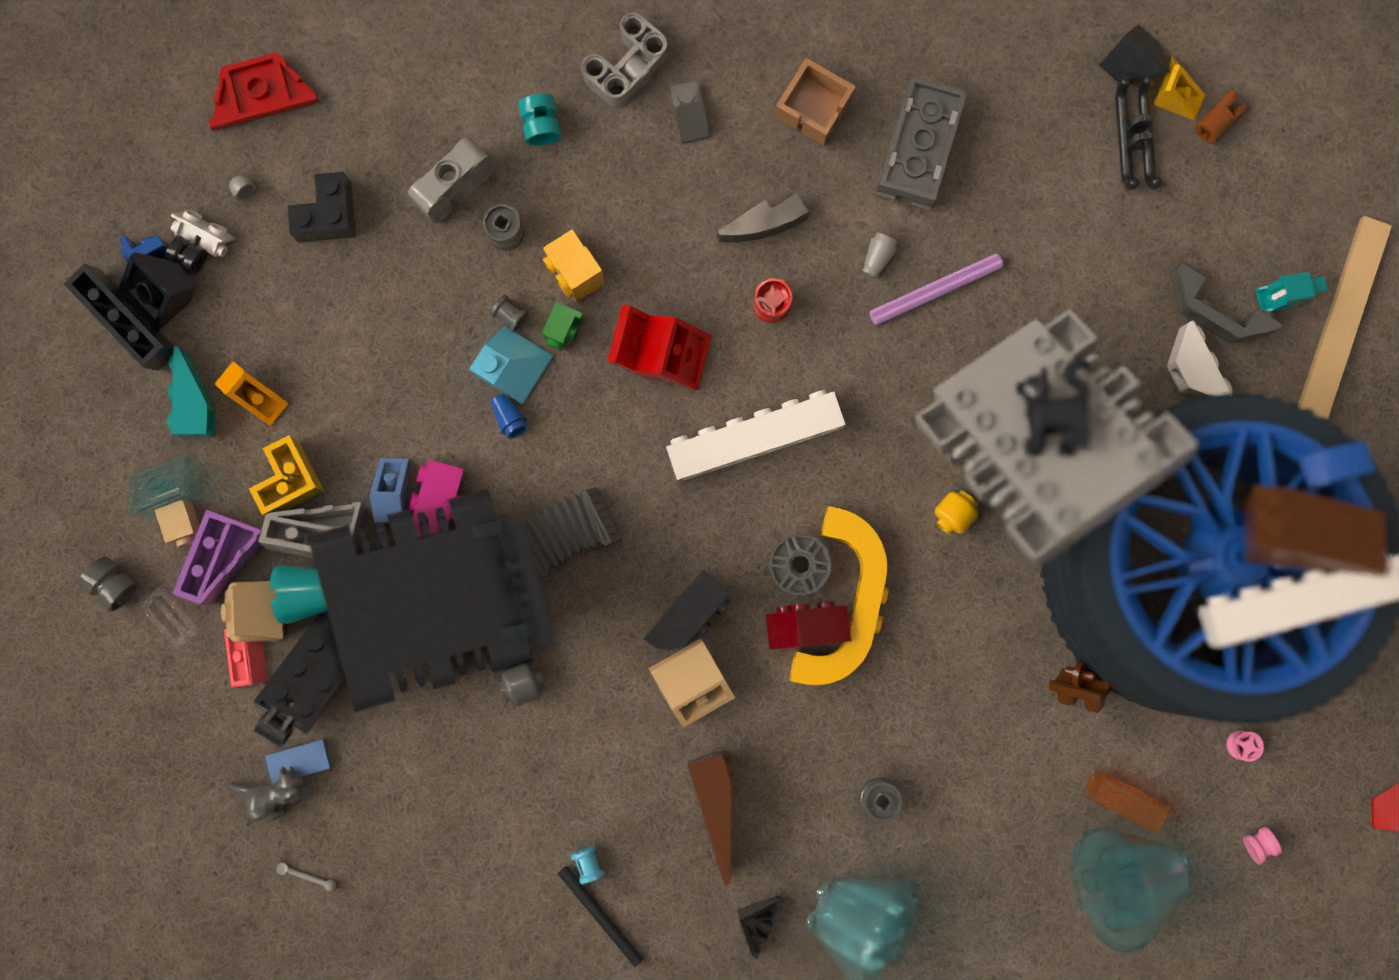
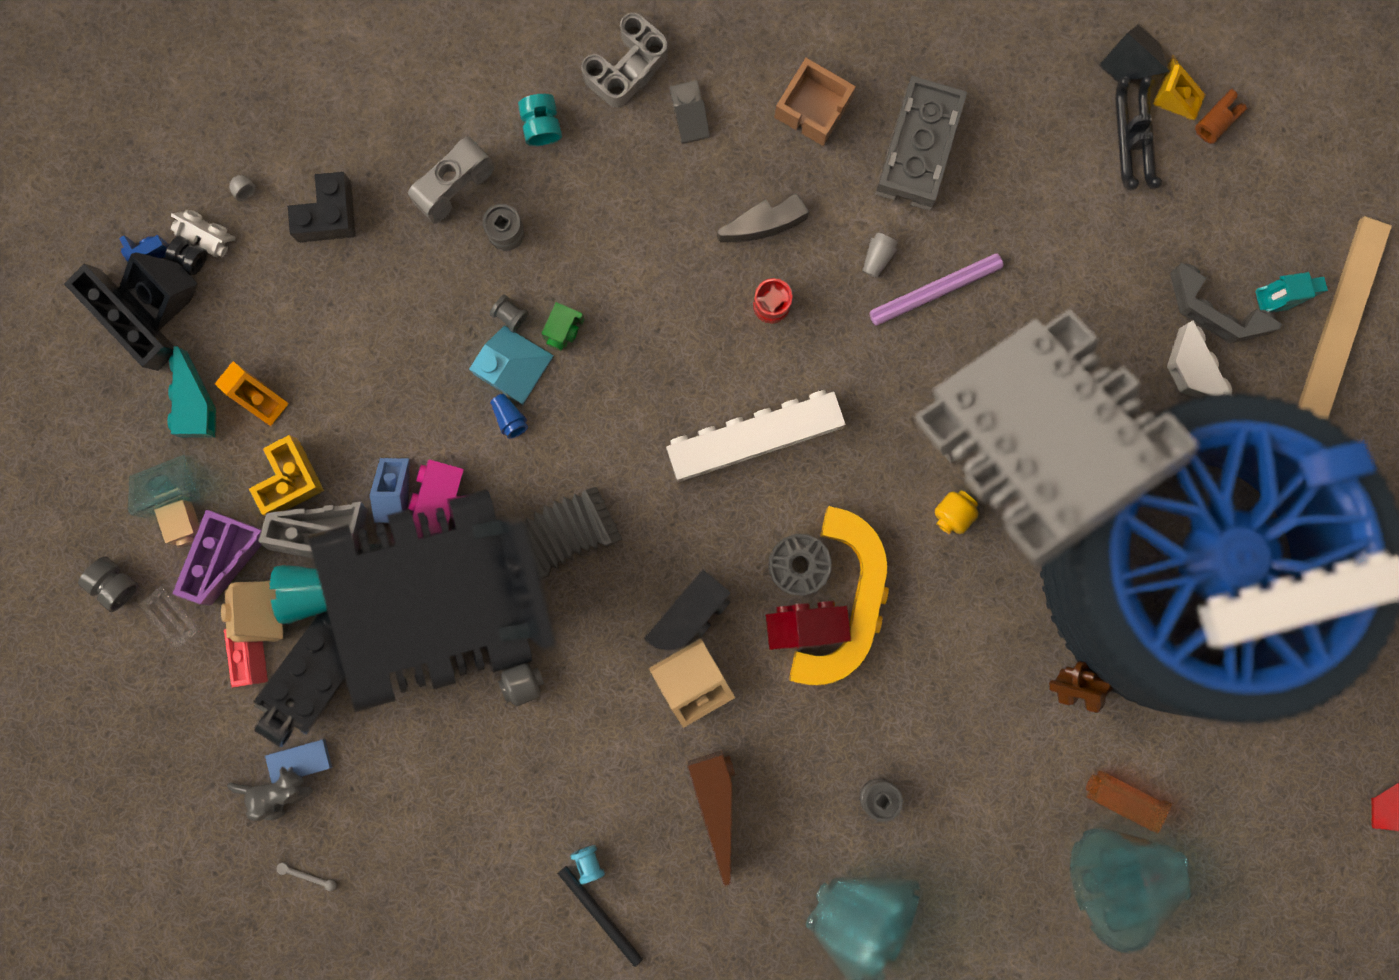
red wing [208,52,319,131] -> none
yellow brick [543,229,605,302] -> none
red bracket [607,305,712,391] -> none
black slope [737,896,784,959] -> none
black animal [1016,358,1091,457] -> none
bright pink wheel [1226,730,1264,762] -> none
bright pink wheel [1243,826,1282,865] -> none
reddish brown slope [1245,486,1387,577] -> none

